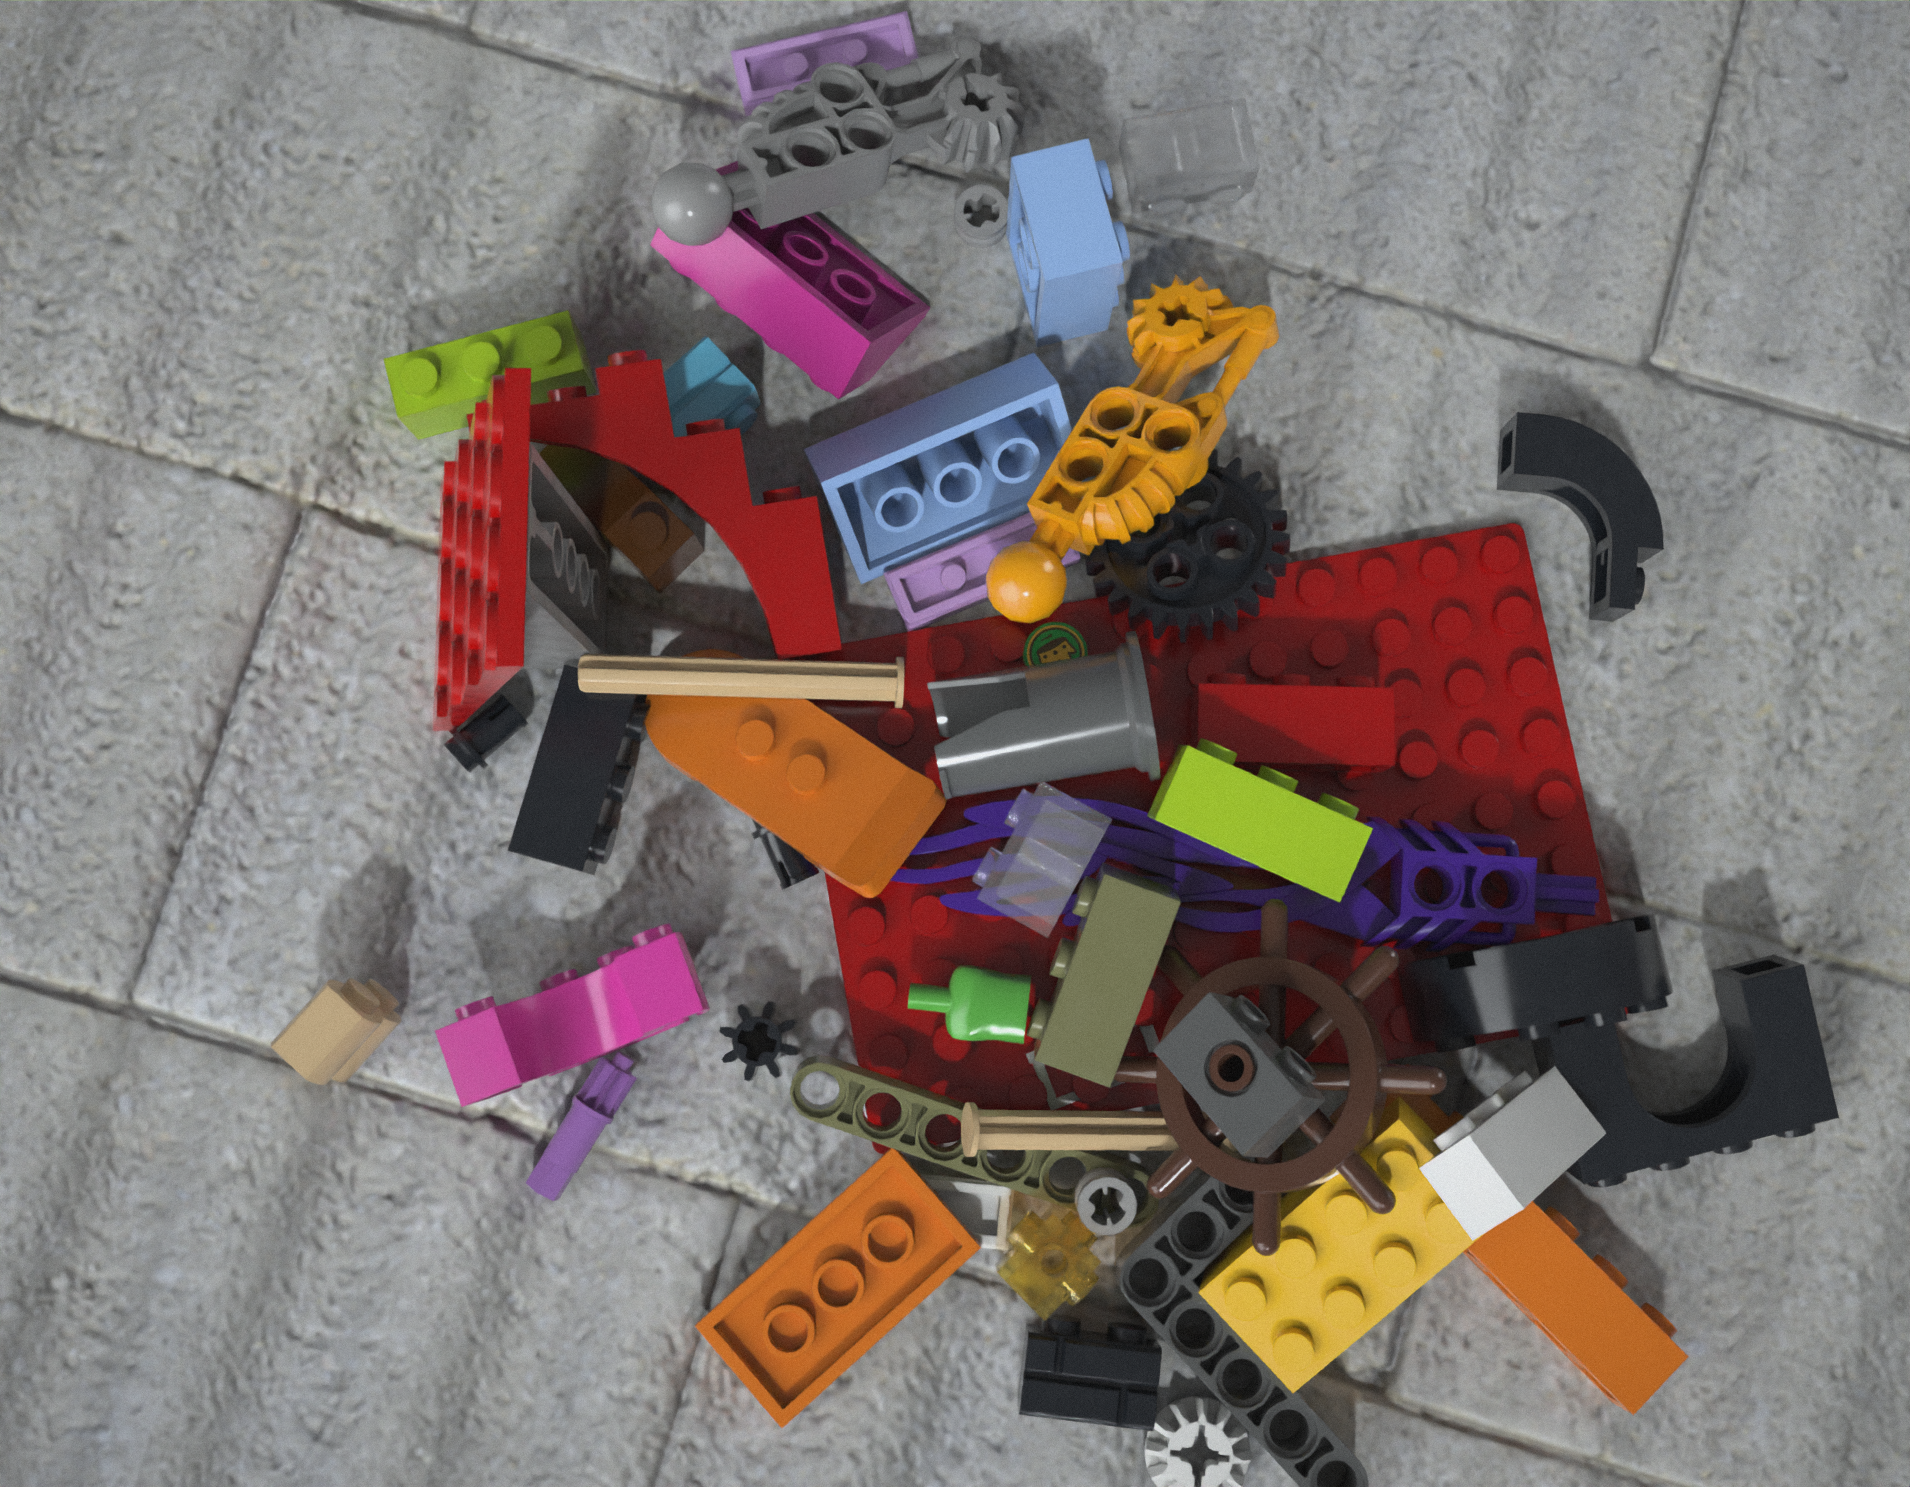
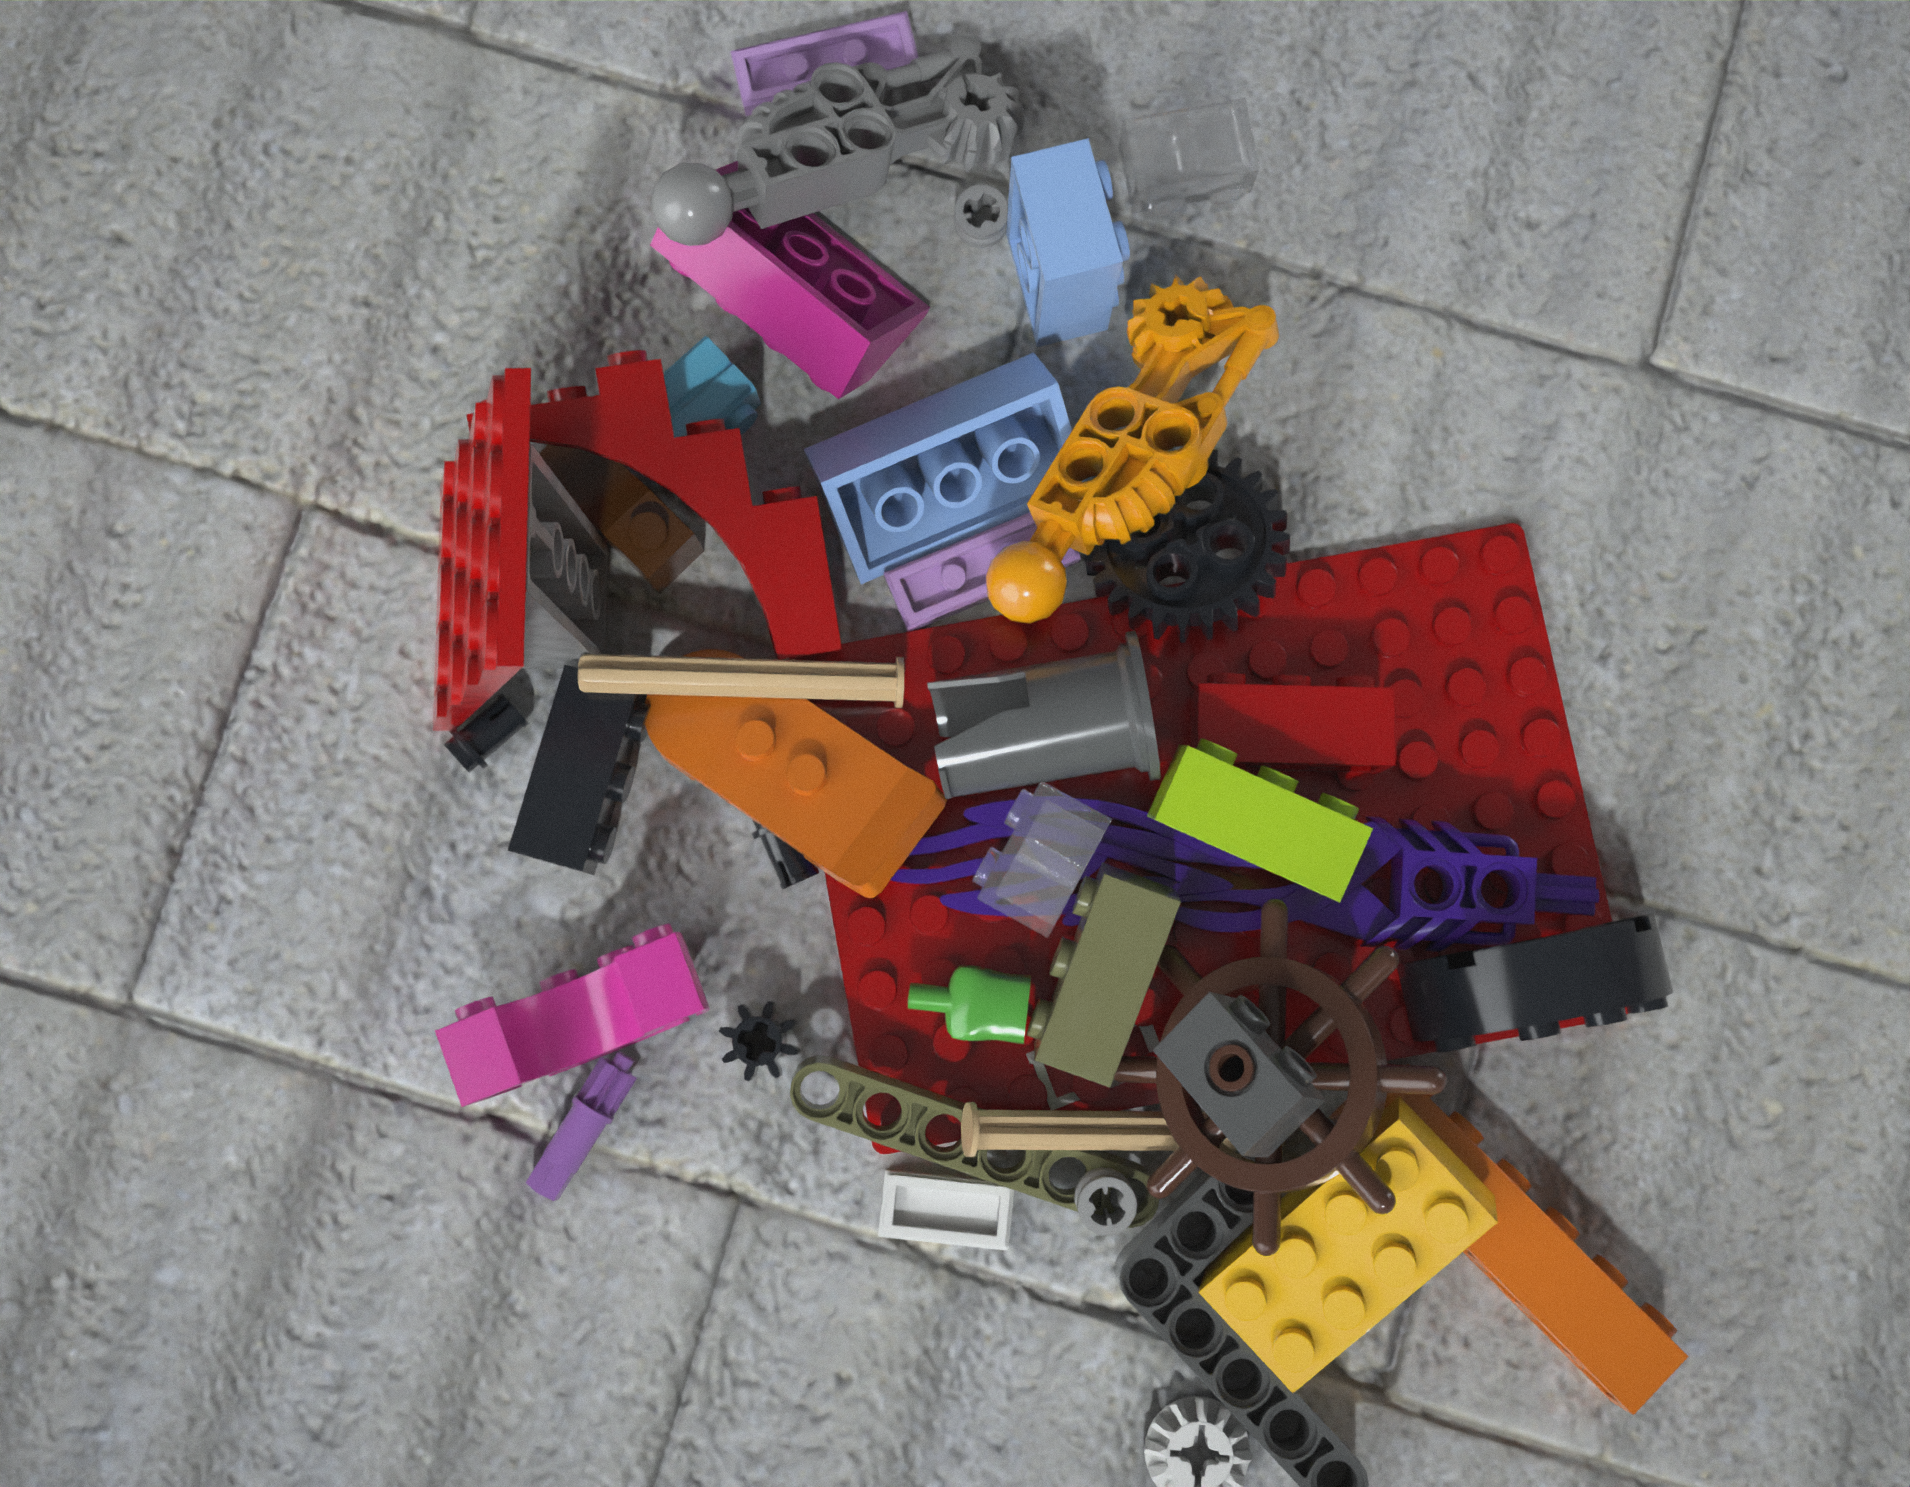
tan brick [271,978,401,1085] -> none
lime brick [383,310,597,440] -> none
orange plate [695,1148,982,1428] -> none
clear yellow brick [995,1207,1101,1321] -> none
black brick [1017,1314,1162,1431] -> none
tile [1023,622,1088,666] -> none
white brick [1419,1066,1606,1241] -> none
black arch [1497,412,1664,622] -> none
black arch [1531,954,1839,1187] -> none

